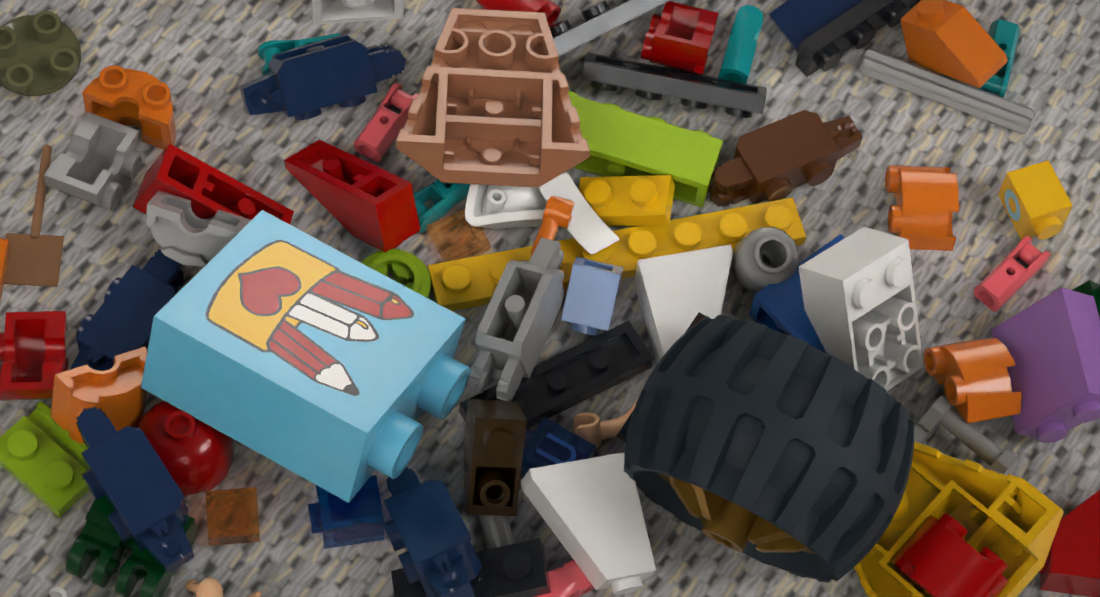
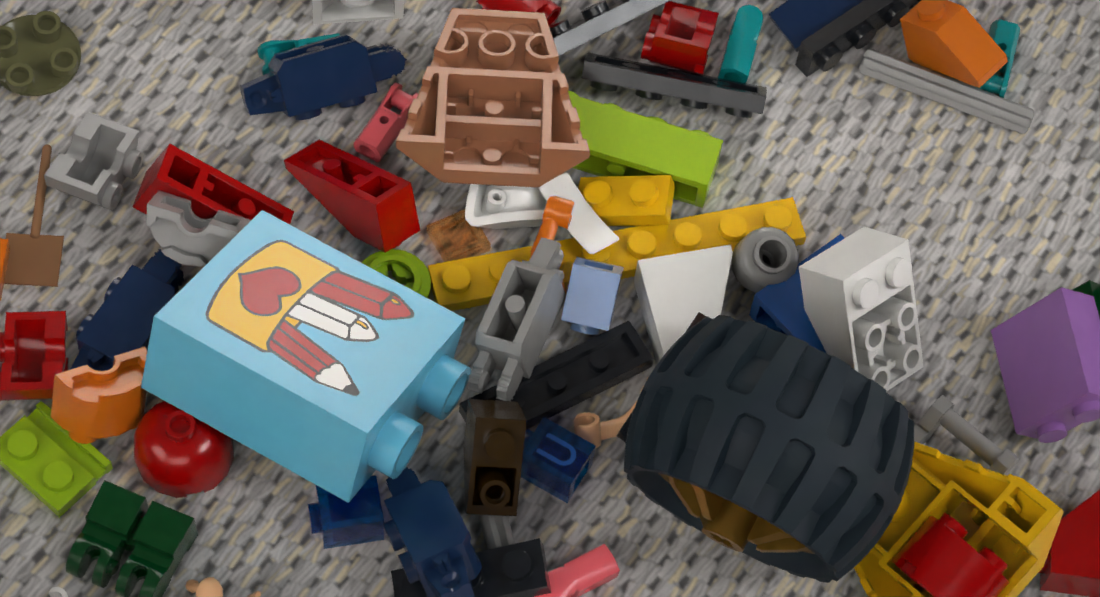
dark blue hinge [76,406,195,573] -> none
orange cylinder [82,65,176,150] -> none
clear orange plate [205,487,260,546] -> none
teal bar [414,179,470,234] -> none
white slope [521,452,656,595] -> none
reddish brown hinge [709,110,863,208] -> none
orange cylinder [885,165,959,251] -> none
orange cylinder [923,338,1022,423] -> none
coral bar [974,235,1051,312] -> none
yellow brick [998,160,1073,240] -> none

